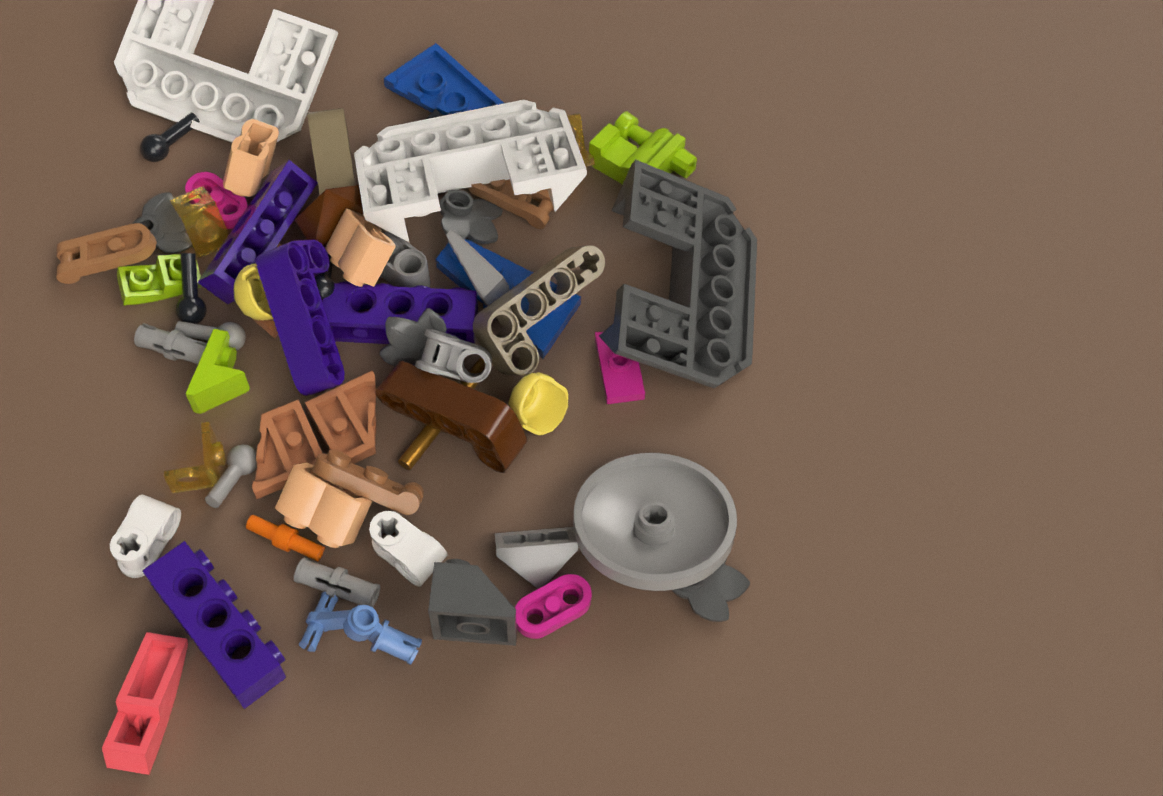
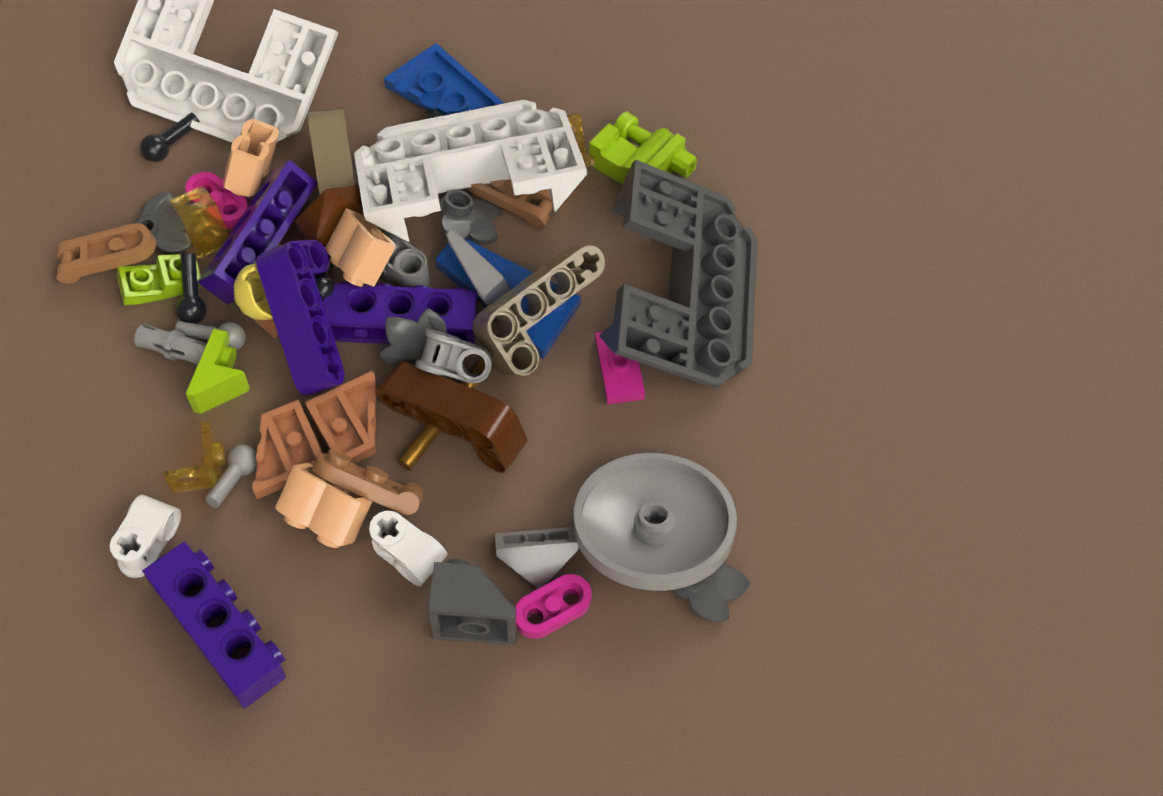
coral slope [102,632,188,775] -> none
orange bar [246,515,325,562] -> none
light grey pin [294,557,381,607] -> none
medium blue pin [299,592,422,665] -> none
light yellow hair [508,372,568,436] -> none

